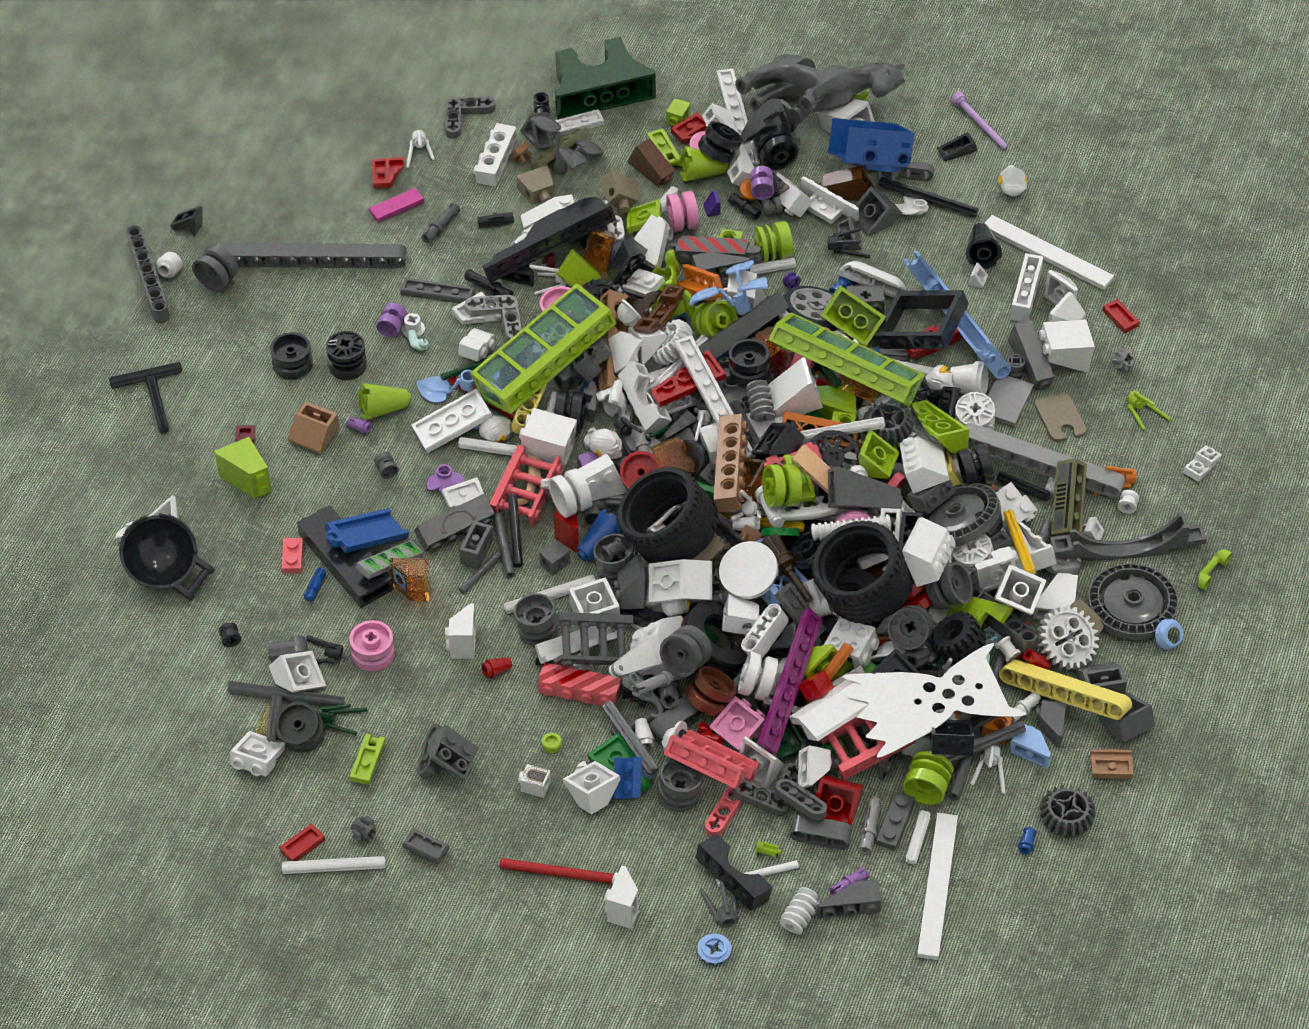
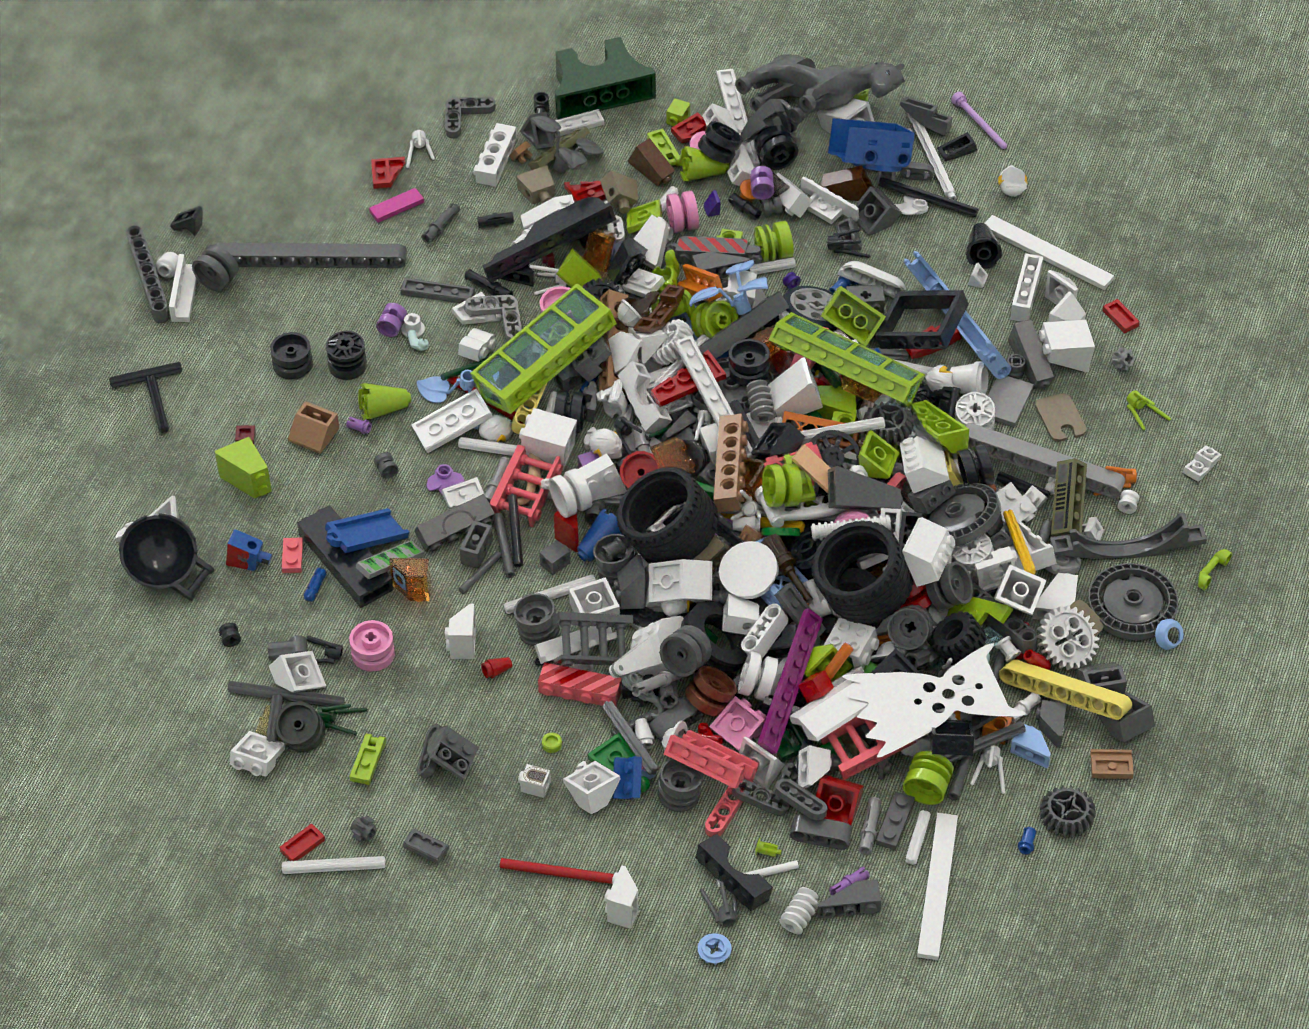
none -> white fence [169,254,197,322]
none -> blue torso [226,529,272,571]
none -> light grey pin [485,457,510,503]
none -> red wing [564,181,606,202]
none -> dark grey slope [900,97,953,135]
none -> white piece [906,112,957,200]
none -> white tile [1022,485,1048,513]

